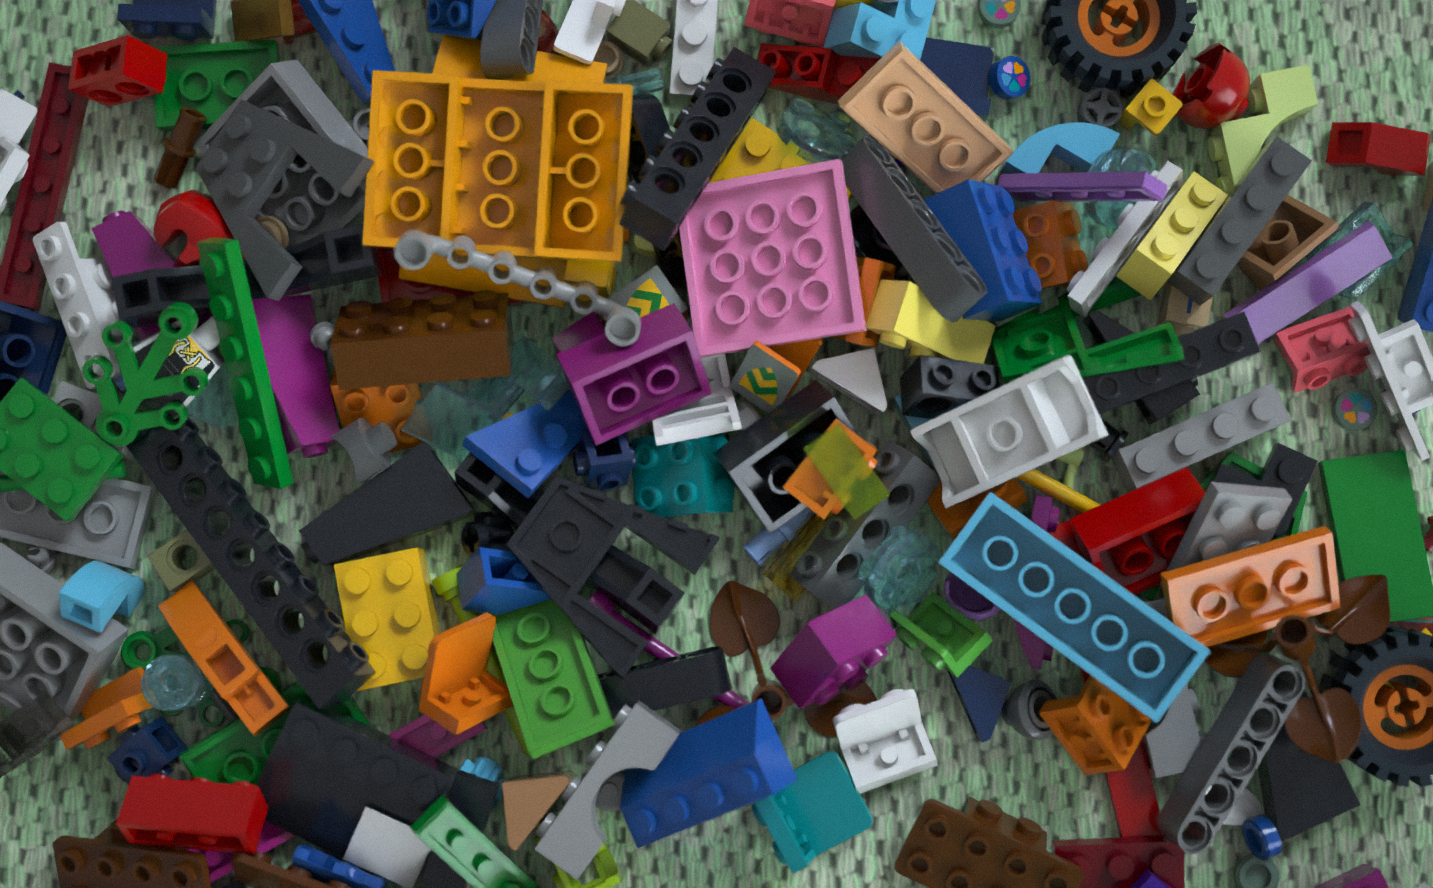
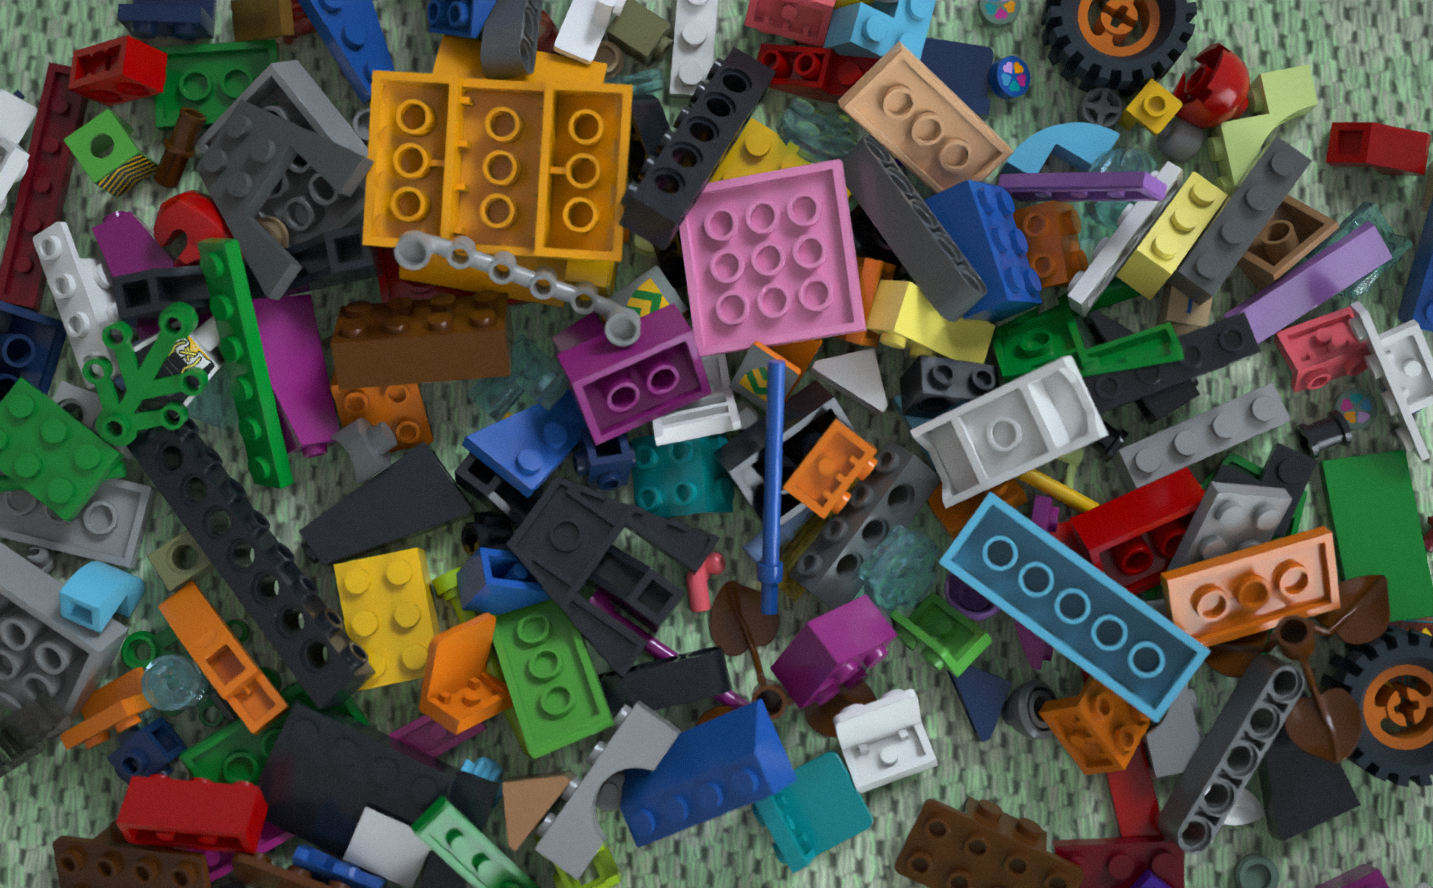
light grey arm [310,321,336,366] -> none
clear light blue piece [402,382,501,461] -> none
clear neon green tile [804,423,890,520] -> none
blue tile [1242,814,1282,860] -> none
none -> bright green piece [63,108,158,198]
none -> coral arm [686,552,725,612]
none -> blue bar [757,359,785,615]
none -> light grey piece [1157,117,1204,163]
none -> black bush [1295,409,1352,459]

